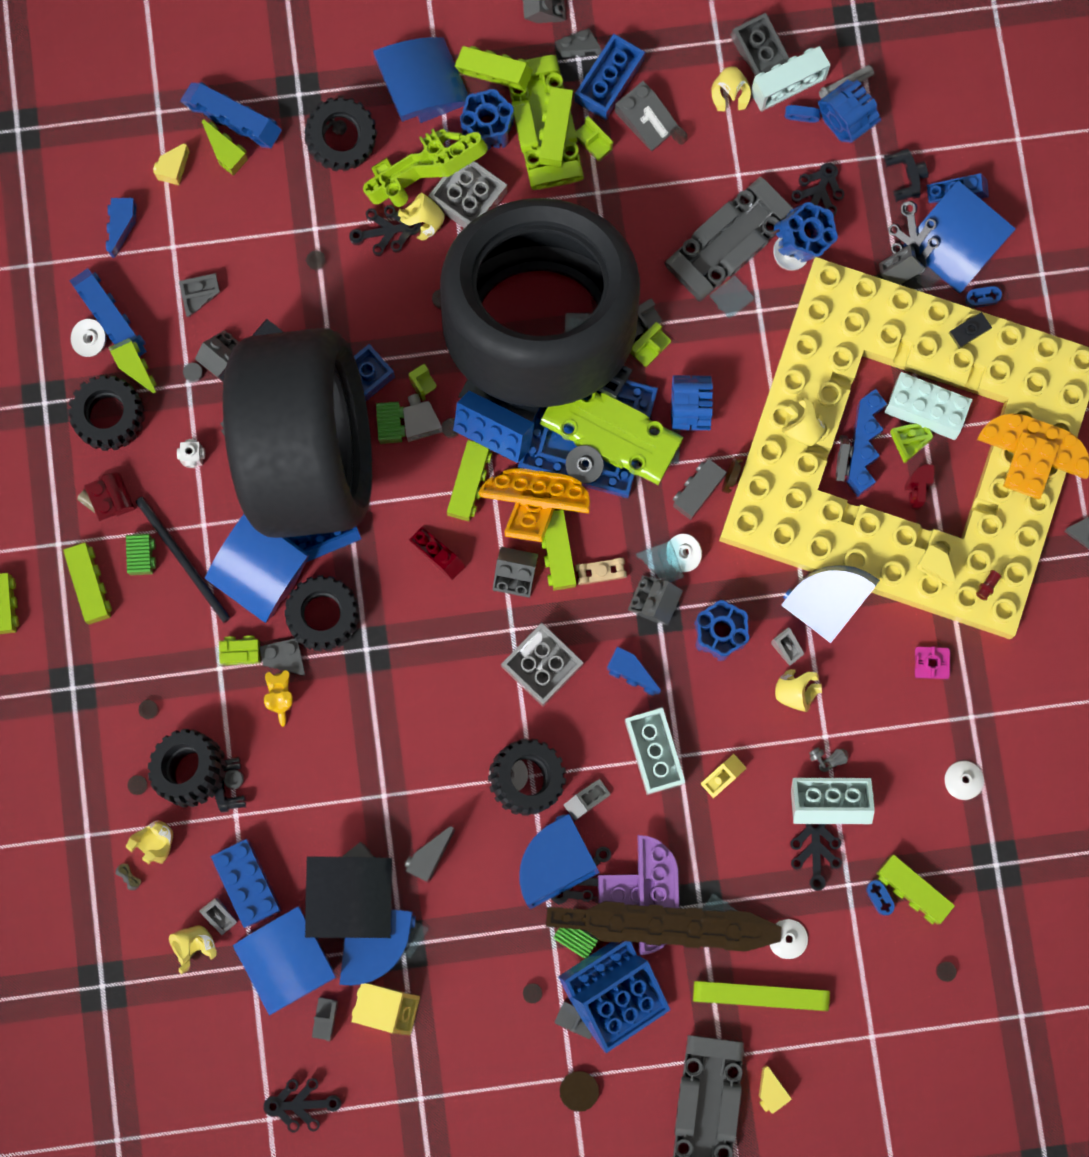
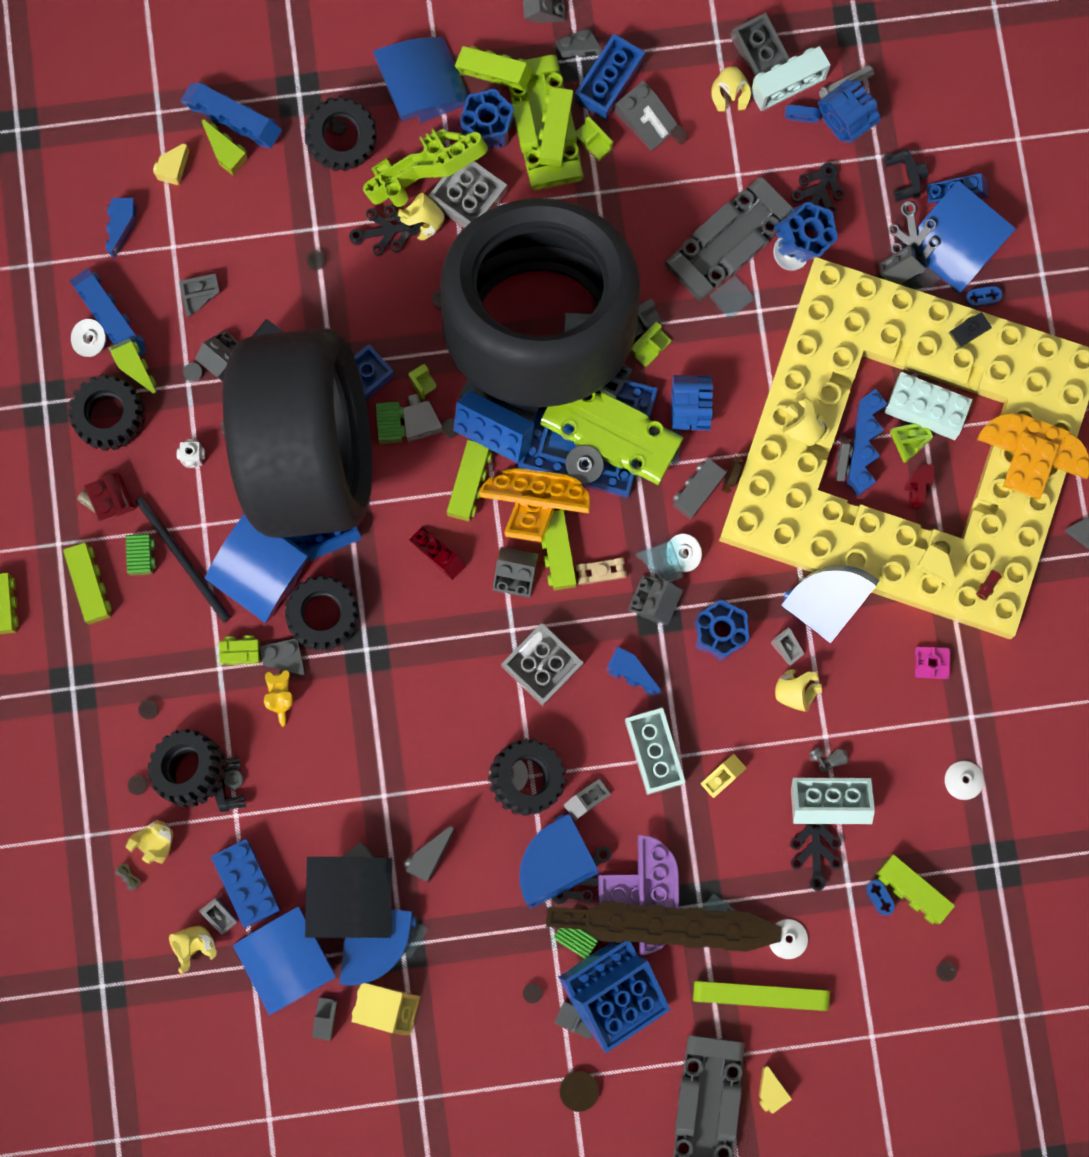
black plant [263,1078,342,1133] -> none

